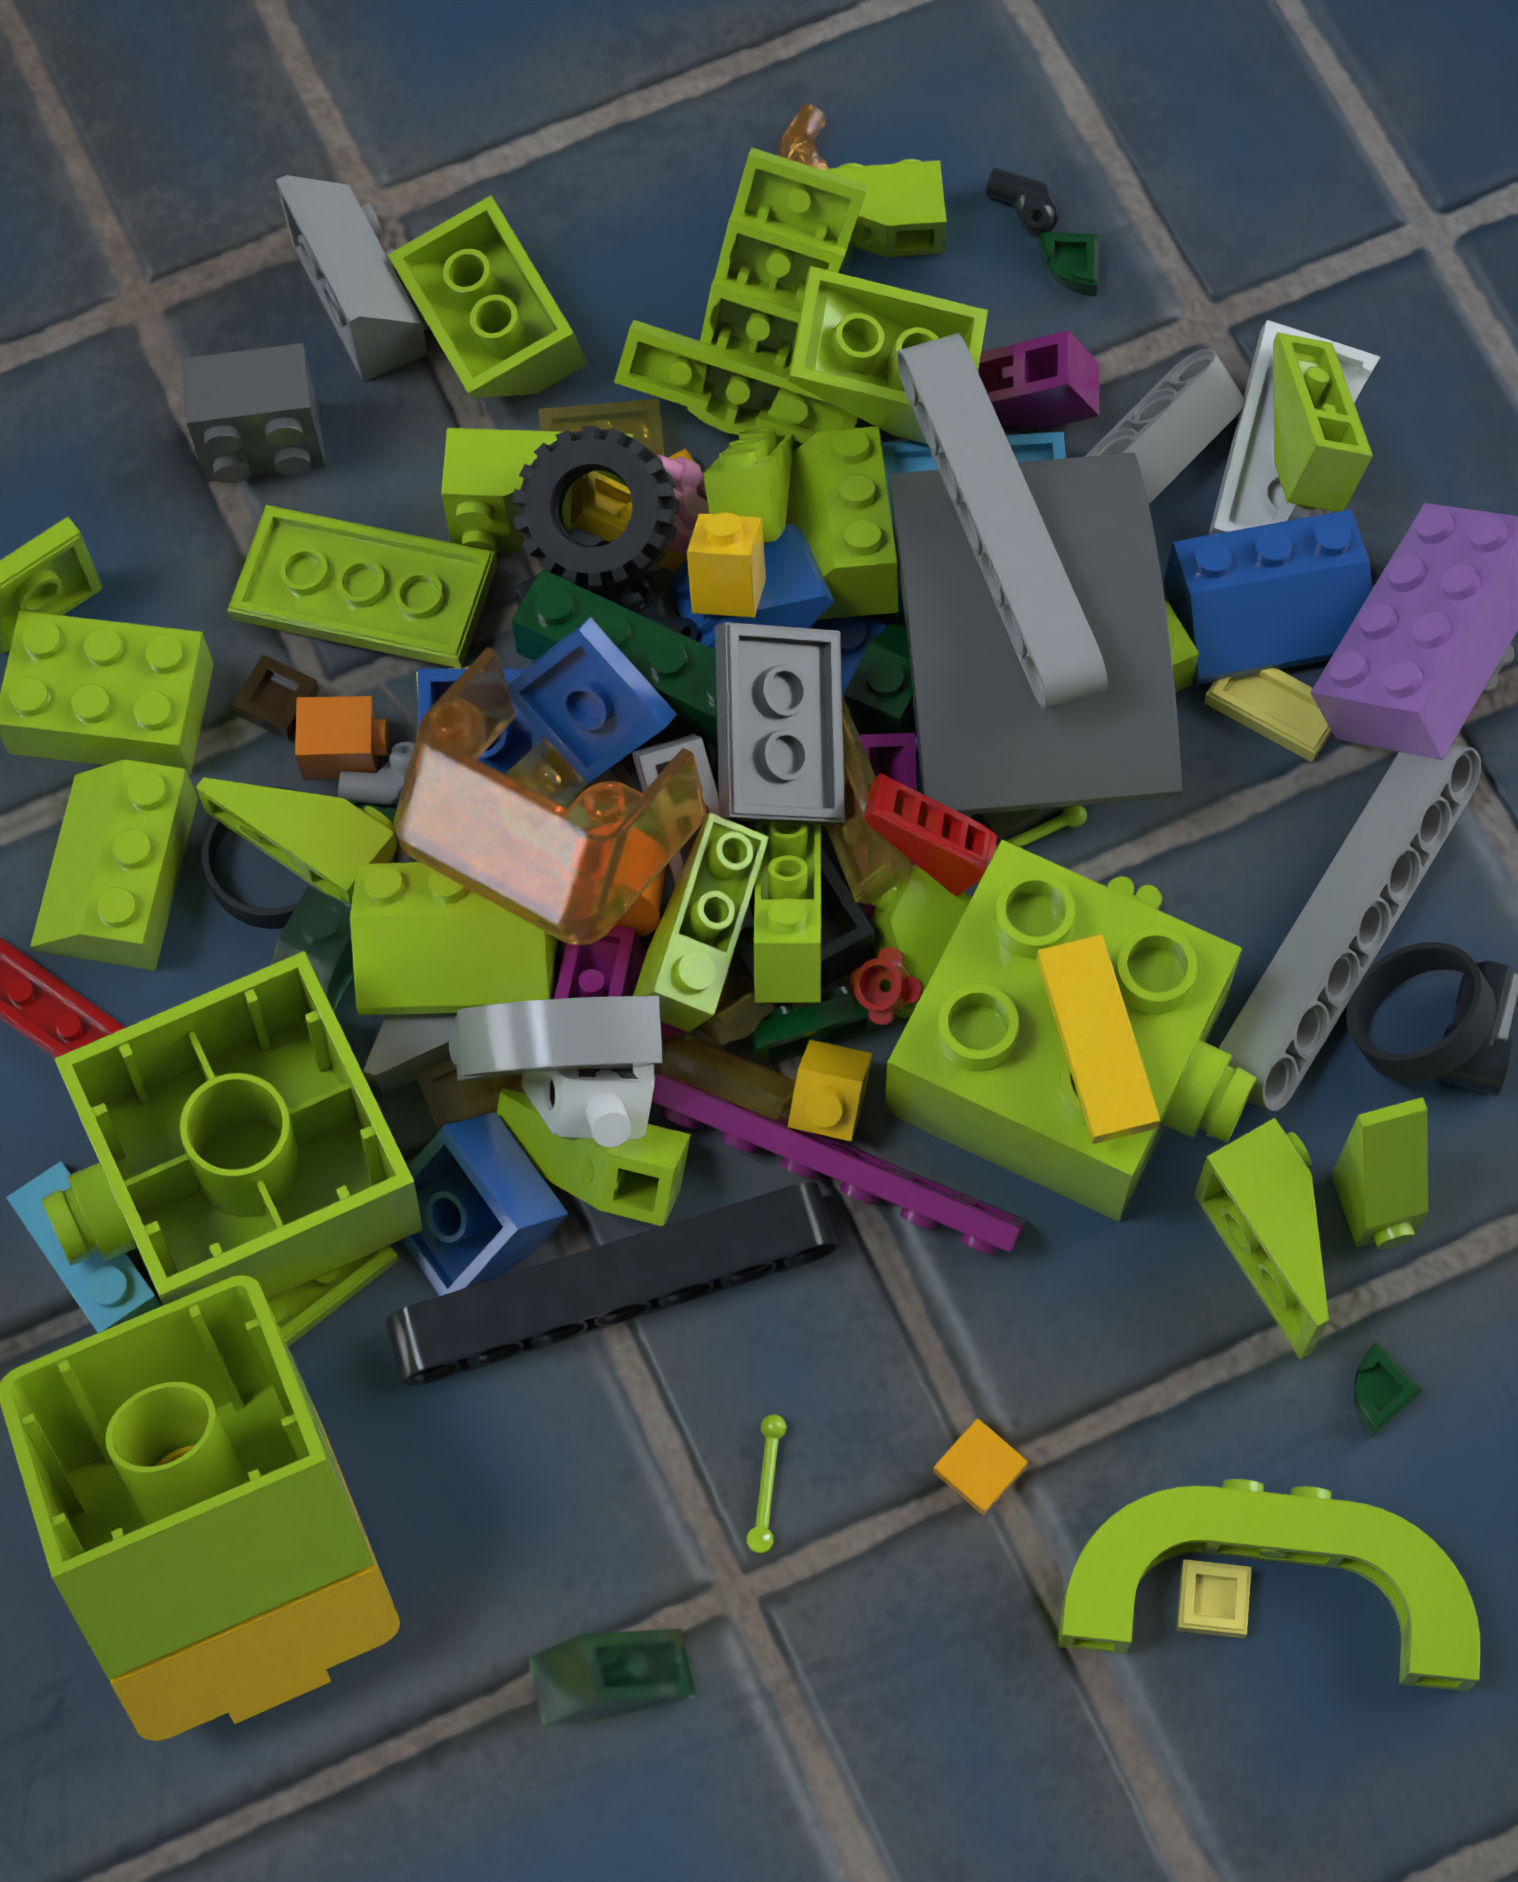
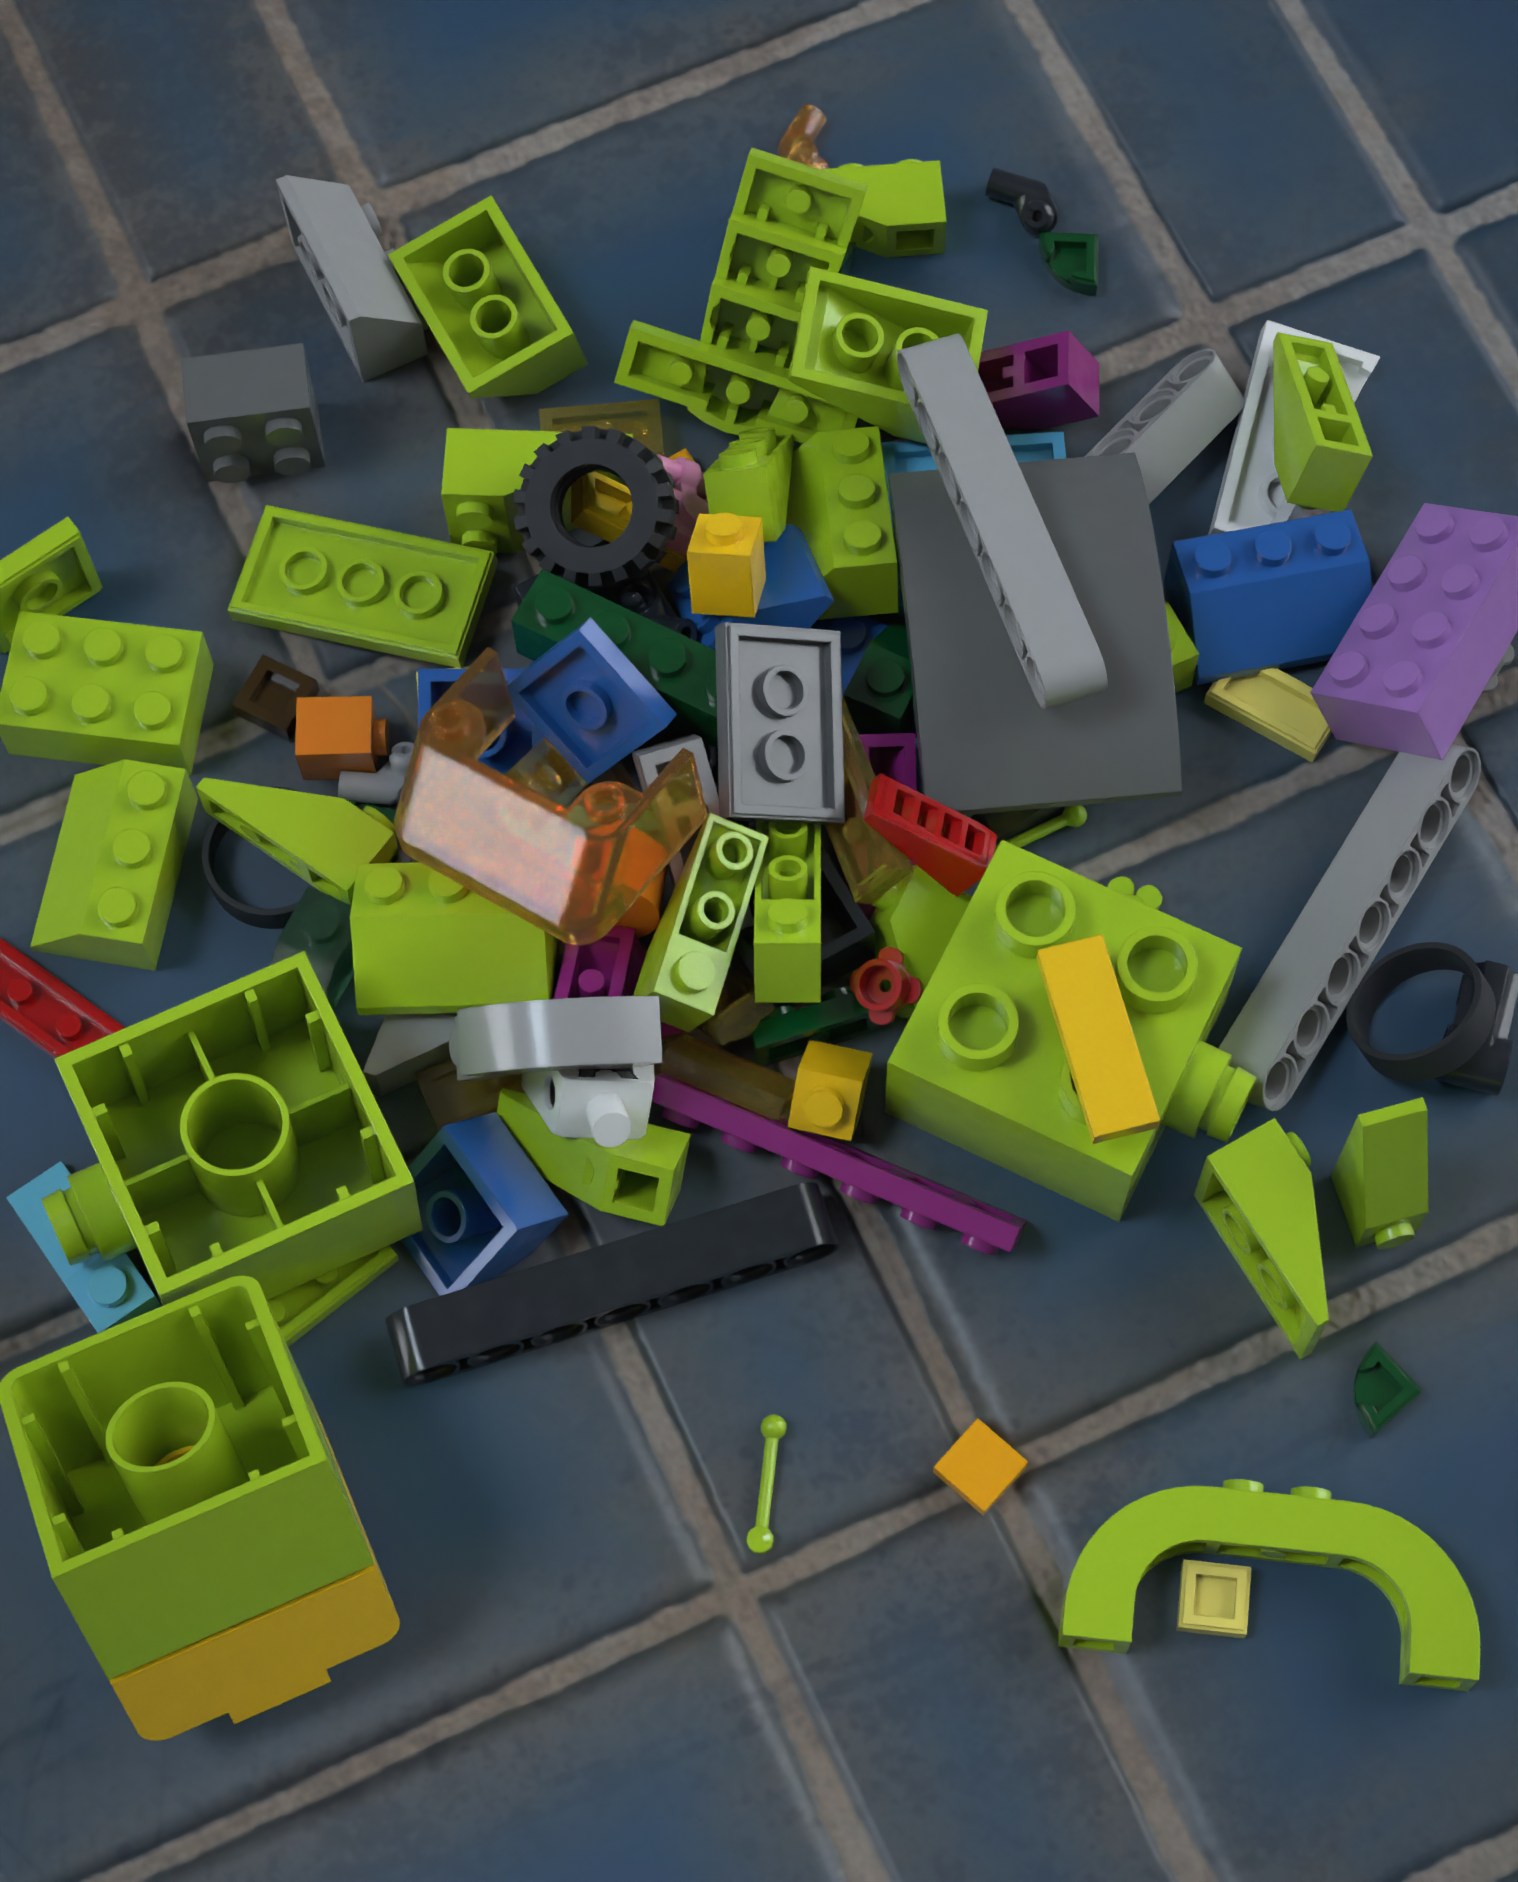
clear green slope [529,1628,697,1726] -> none

